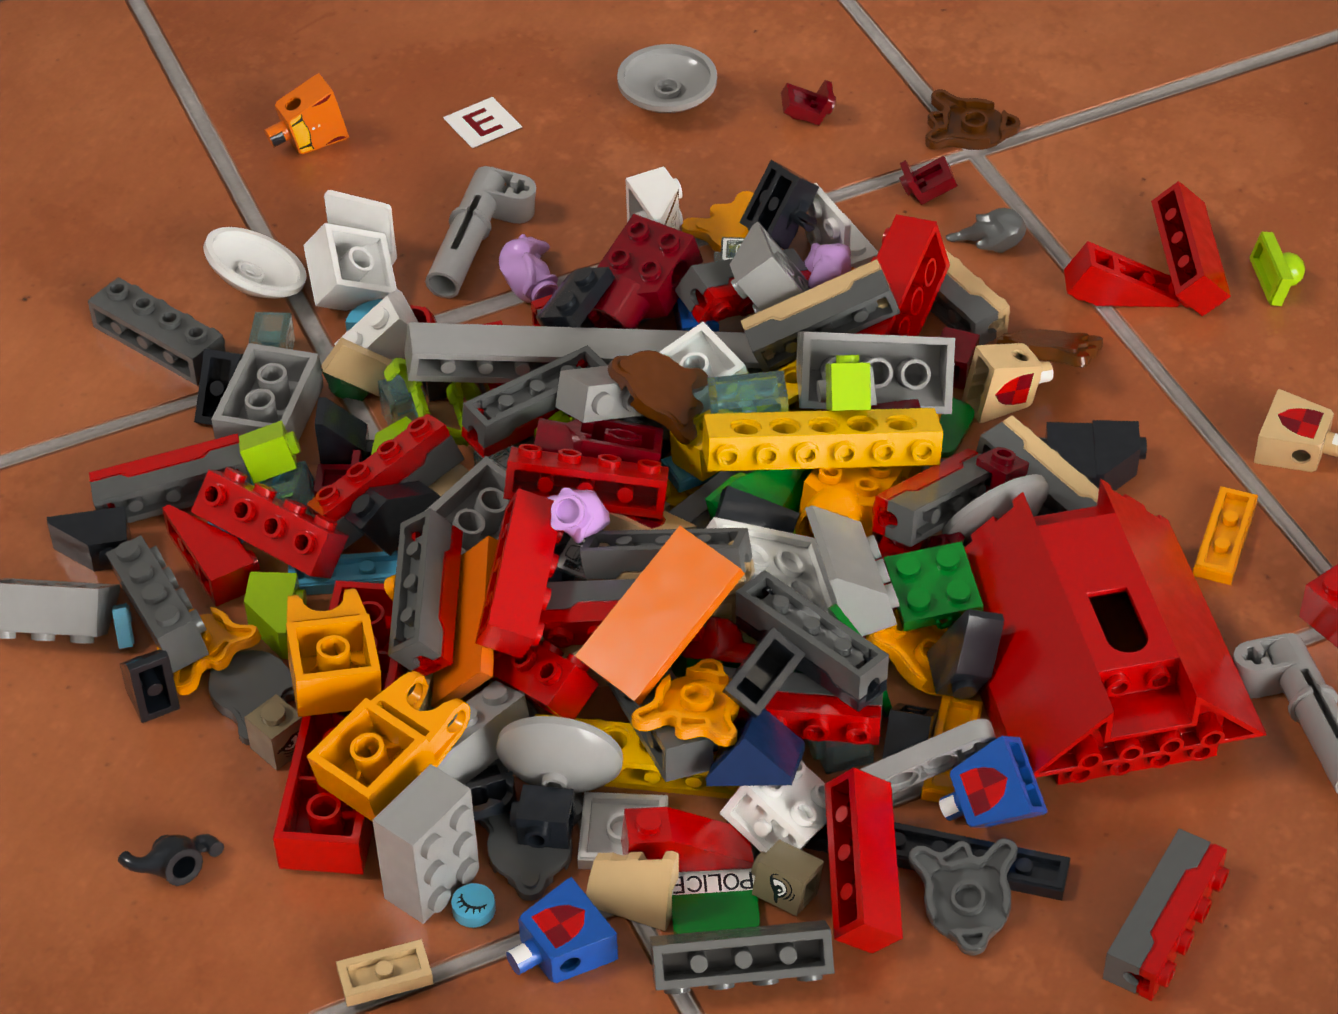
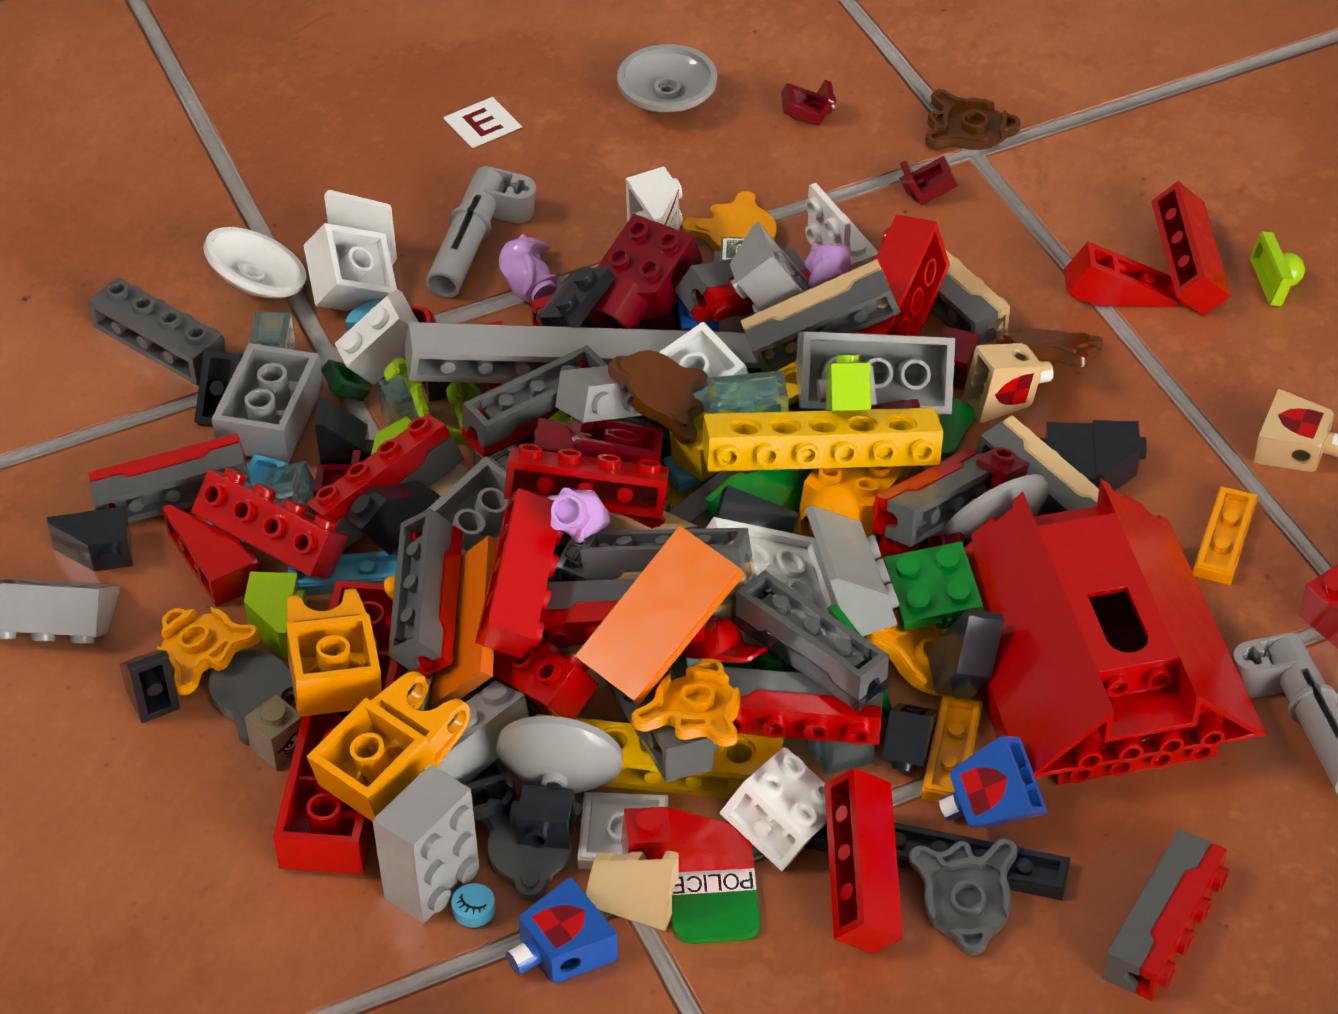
dark grey brick [106,535,209,673] -> none
medium azure tile [112,603,135,649] -> none
black piece [118,834,224,886] -> none
lime brick [239,420,301,484] -> none
orange torso [264,73,349,154] -> none
tan tile [322,337,402,399] -> none
tan plate [336,939,434,1007] -> none
dark grey brick [650,920,835,994] -> none
dark blue slope [706,708,805,786] -> none
black slope [722,627,806,719] -> none
black plate [739,160,819,250] -> none
dark tan brick [751,839,824,916] -> none
light grey beam [859,719,997,794] -> none
dark grey piece [946,208,1026,253] -> none

